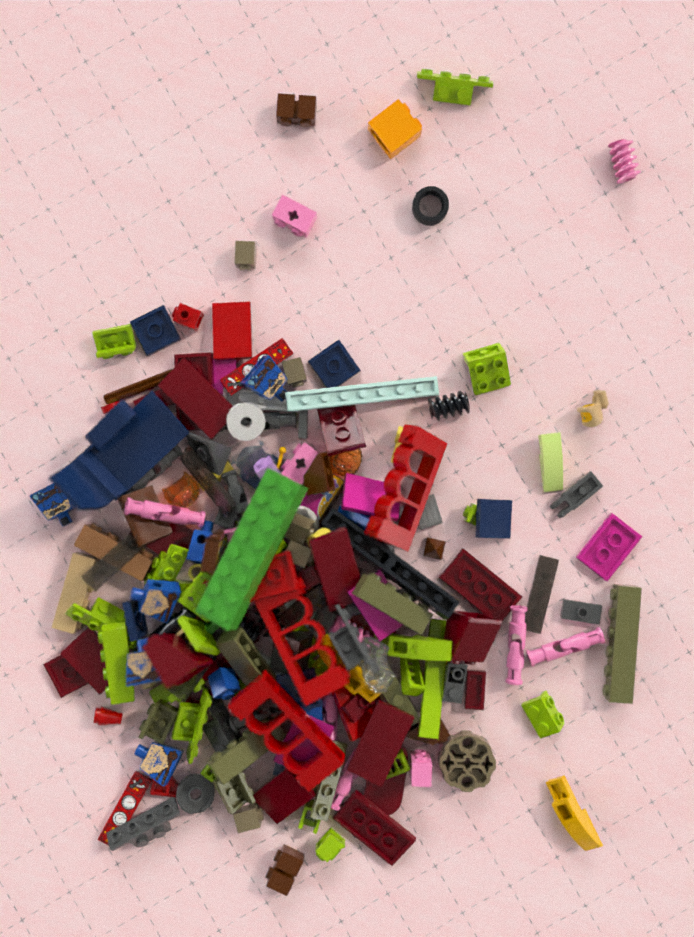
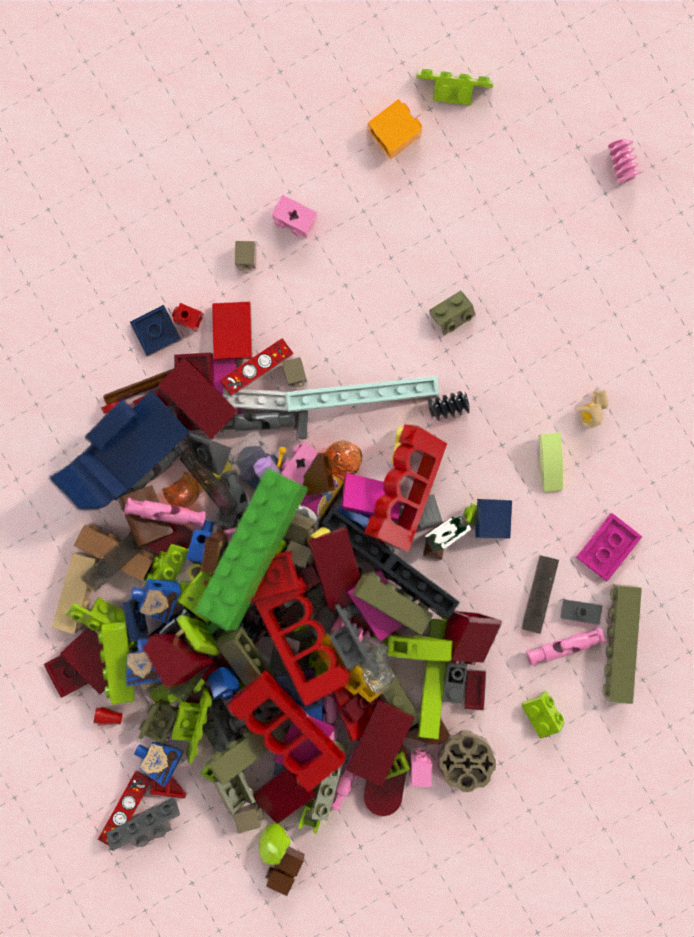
torso [29,484,76,527] -> none
lime bracket [92,324,137,359] -> none
dark grey tile [176,773,215,814] -> none
white tile [226,402,266,441] -> none
torso [240,355,287,402] -> none
reddish brown piece [276,93,317,128] -> none
dark blue tile [308,340,361,388] -> none
lime window [315,827,345,862] -> none
tile [317,405,366,457] -> none
dark red tile [332,790,416,866] -> none
lime slope [400,658,426,697] -> none
black tyre [412,186,449,226] -> none
dark red tile [439,548,523,622] -> none
lime bracket [463,343,511,395] -> none
bright pink piece [505,605,528,685] -> none
yellow slope [546,775,603,851] -> none
dark grey hinge [550,471,603,518] -> none
none -> lime dish [259,823,291,865]
none -> hinge [424,516,472,553]
none -> olive bracket [429,290,476,335]

